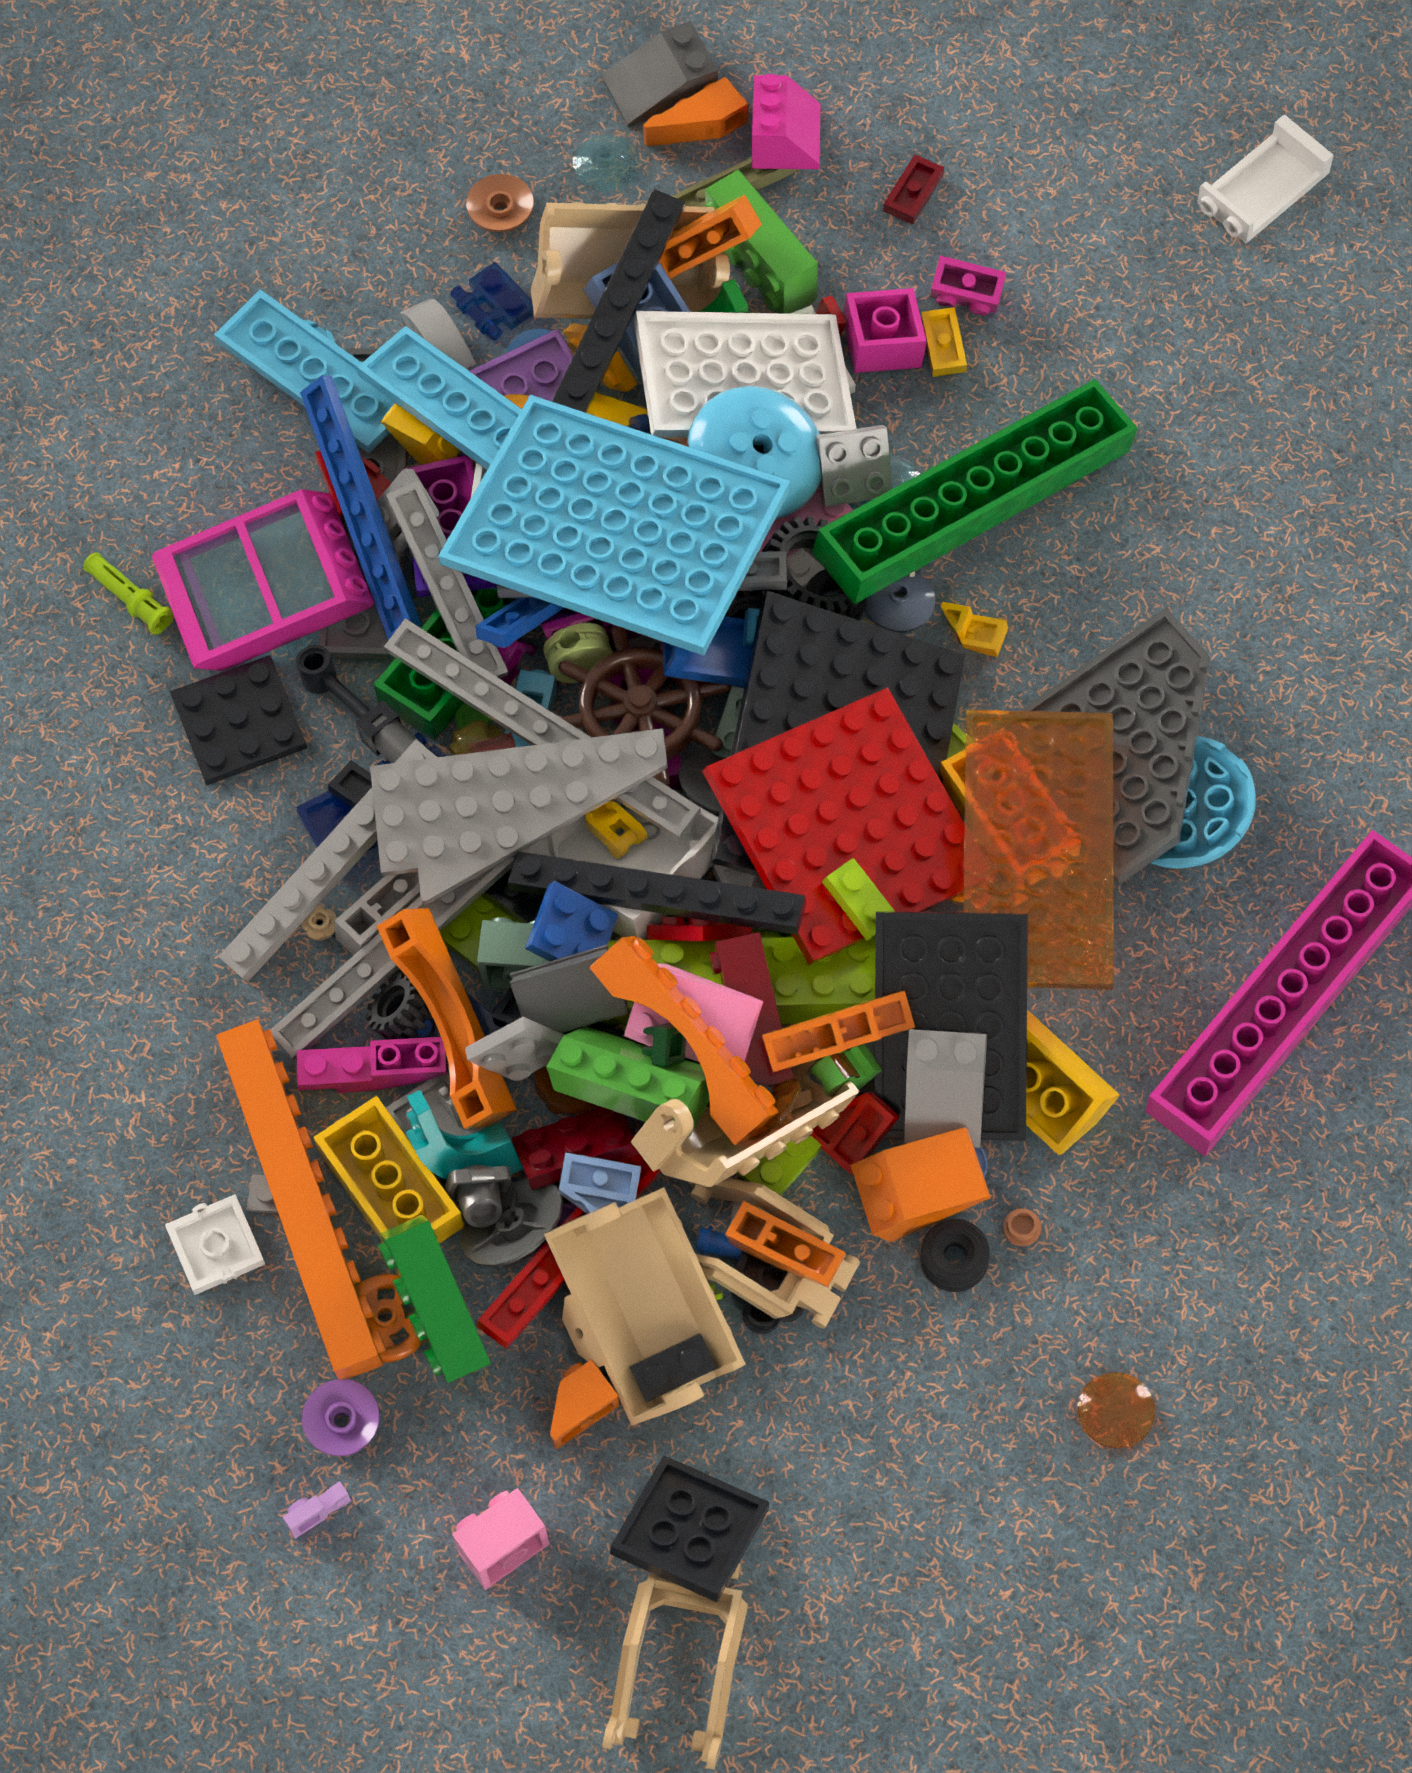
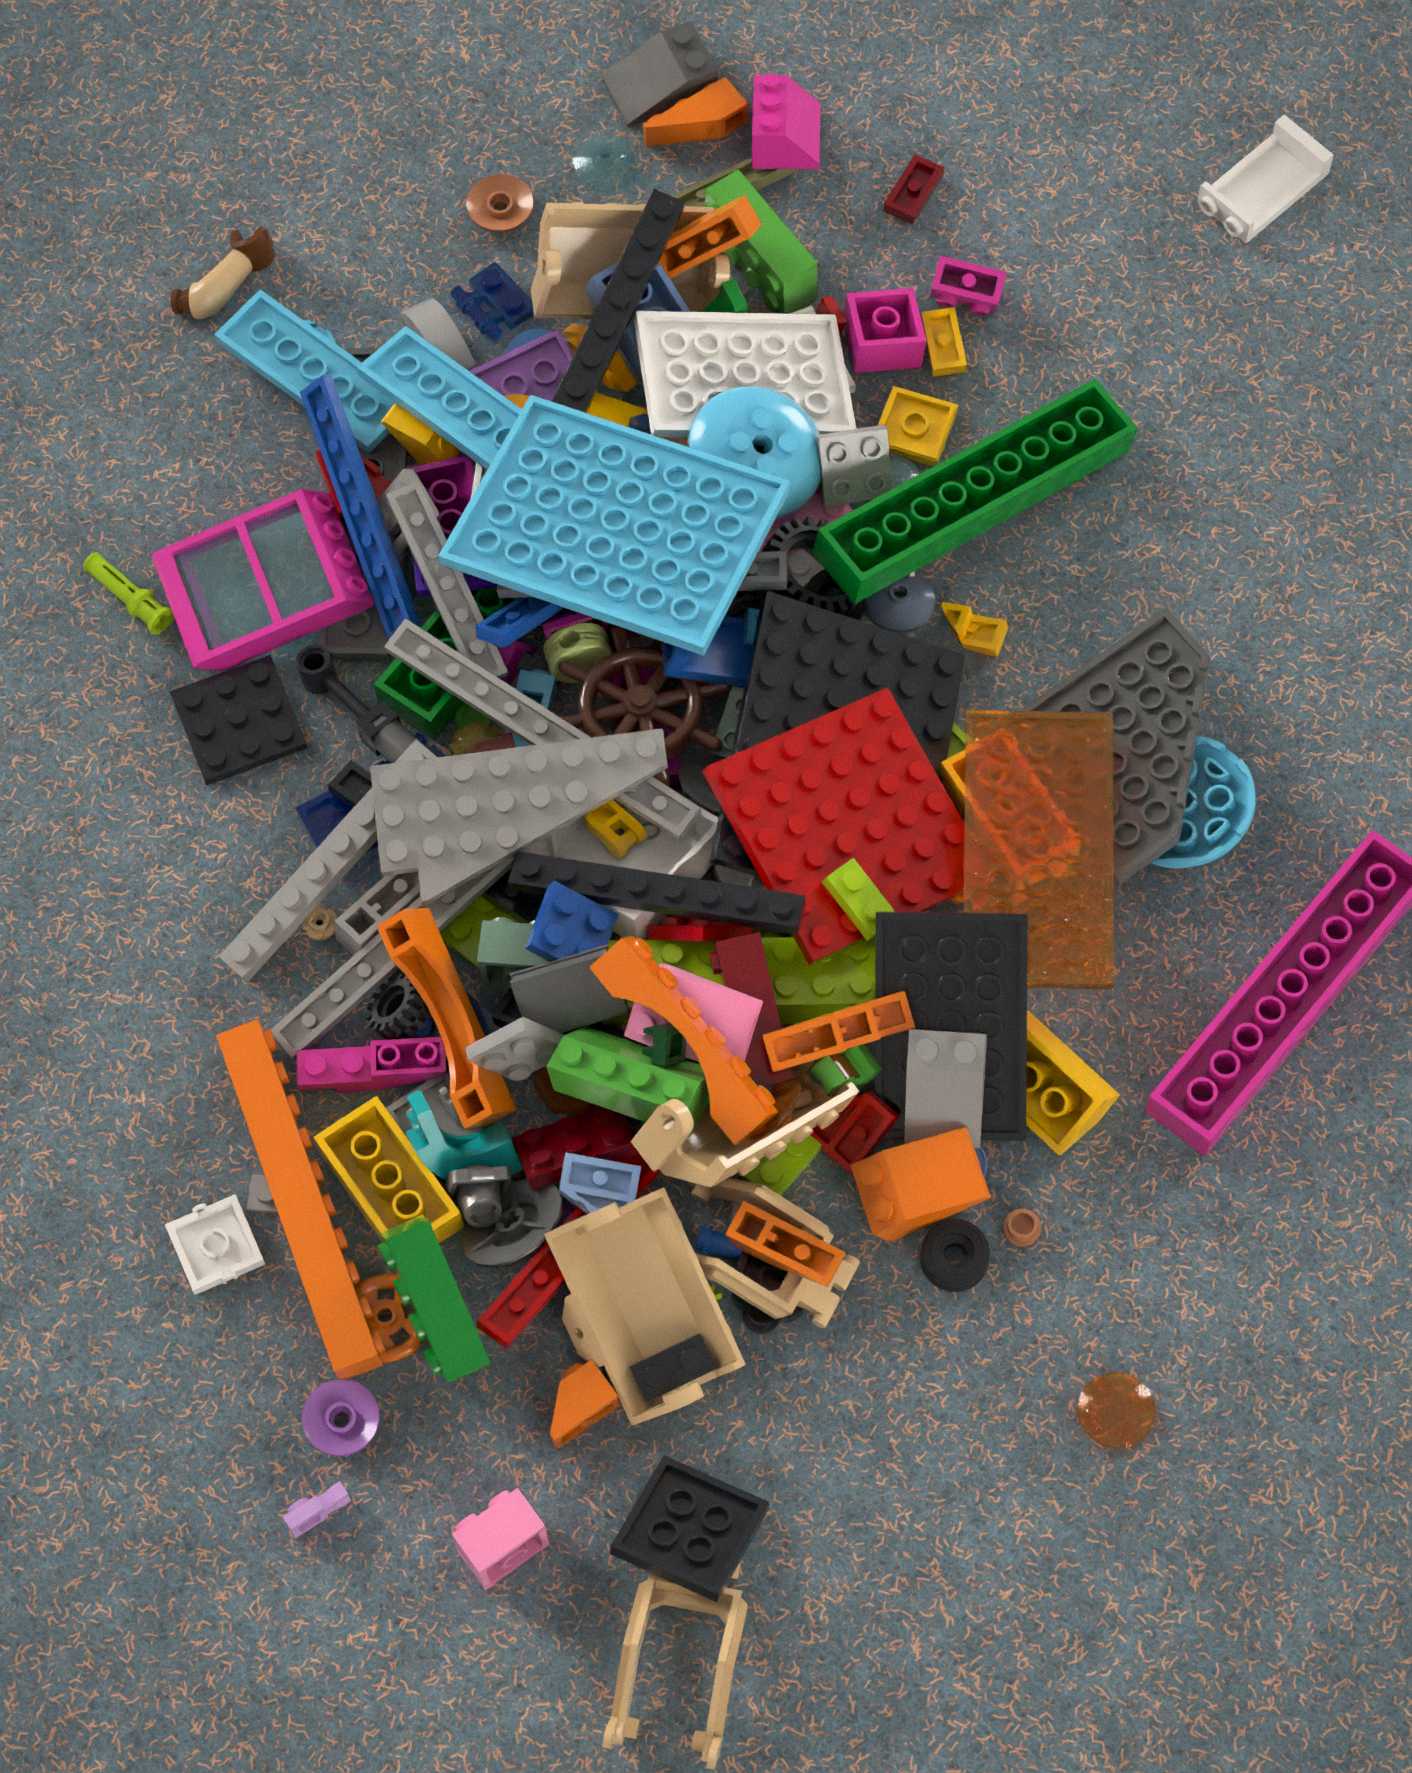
none -> piece [171,226,275,320]
none -> yellow plate [877,386,959,467]

